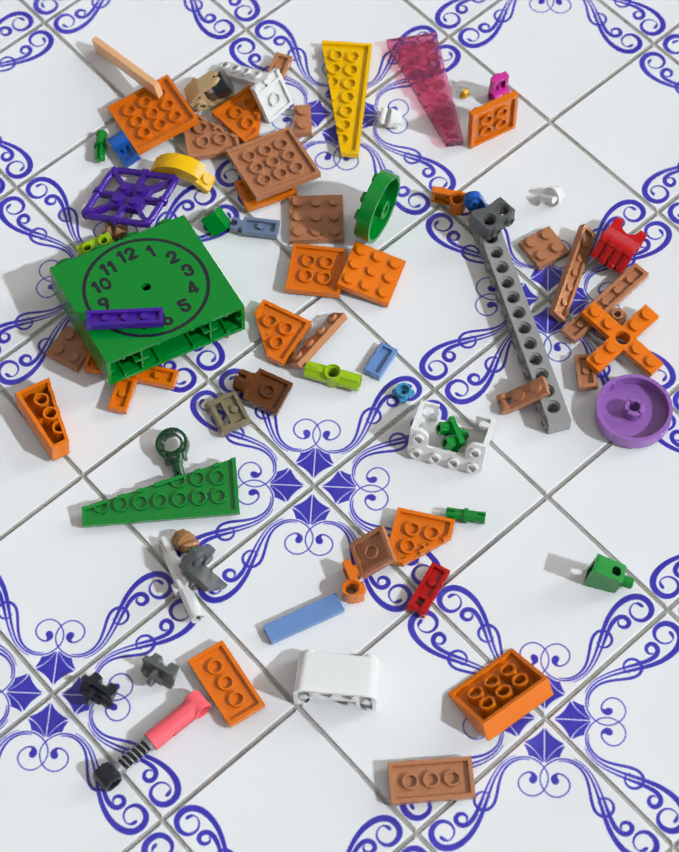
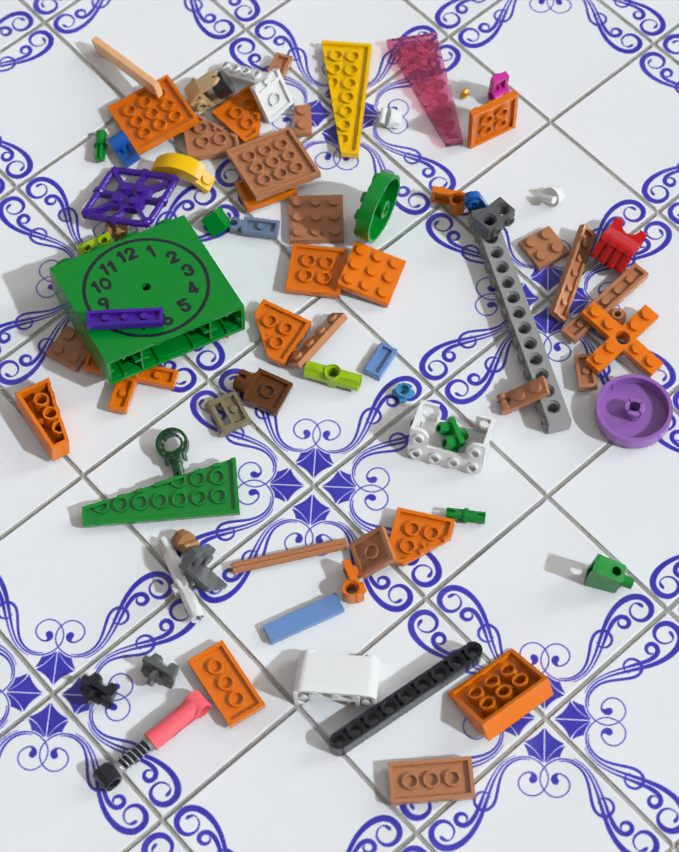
red plate [406,562,450,618] -> none
none -> nougat axle [231,538,347,574]
none -> black beam [329,641,483,756]

